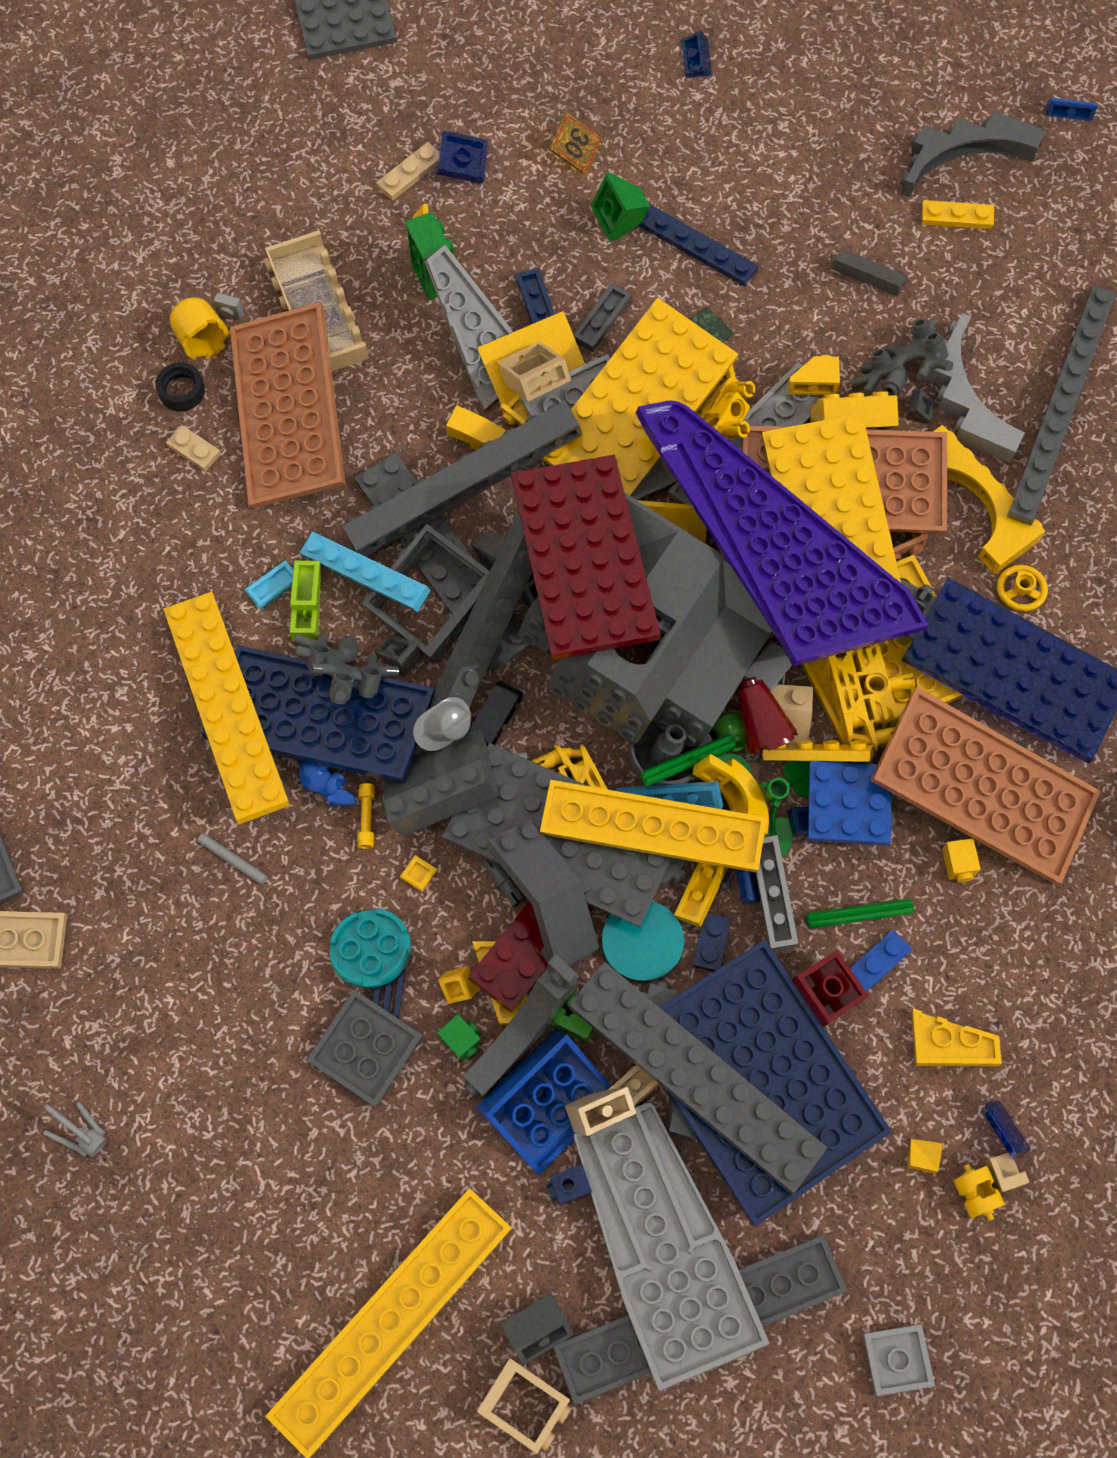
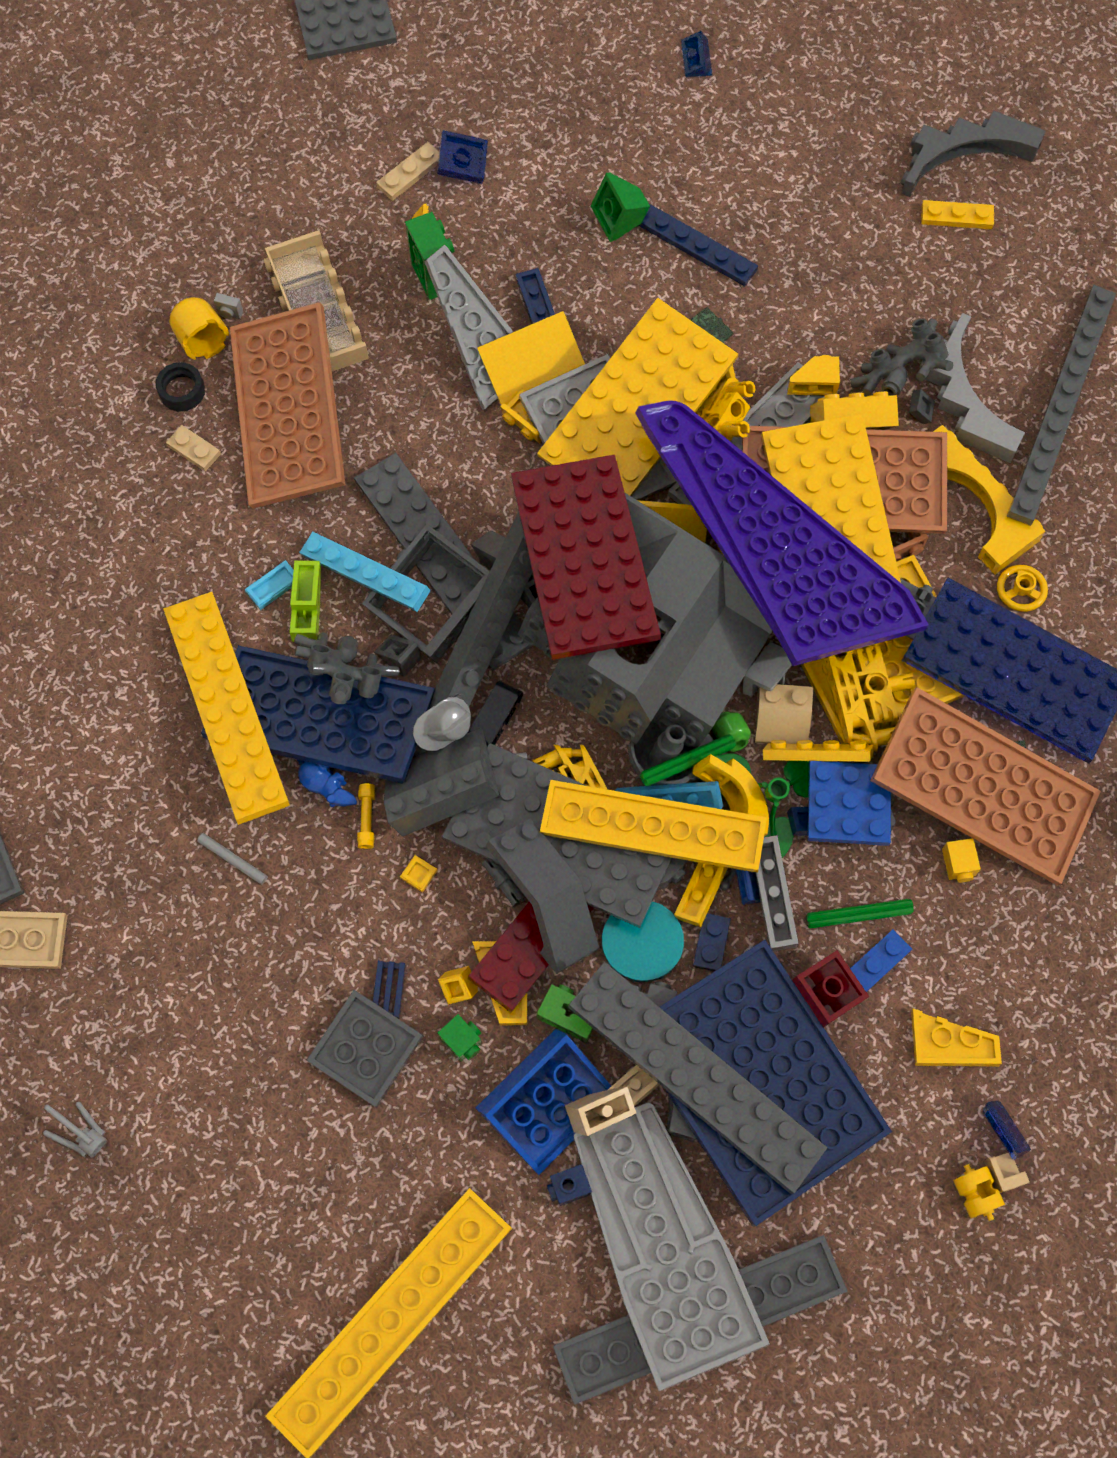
teal tile [329,908,411,989] -> none
dark grey brick [343,401,583,557] -> none
yellow slope [446,405,507,450] -> none
dark grey arch [463,954,577,1099] -> none
tan window [477,1359,572,1454] -> none
tan window [497,341,571,402] -> none
dark grey brick [500,1293,574,1365] -> none
clear yellow piece [548,112,603,175] -> none
dark grey plate [573,283,632,352] -> none
dark red cone [738,677,798,754] -> none
dark grey slope [832,249,907,296] -> none
light grey plate [862,1324,935,1396] -> none
yellow slope [906,1139,942,1174] -> none
blue slope [1046,98,1098,121] -> none

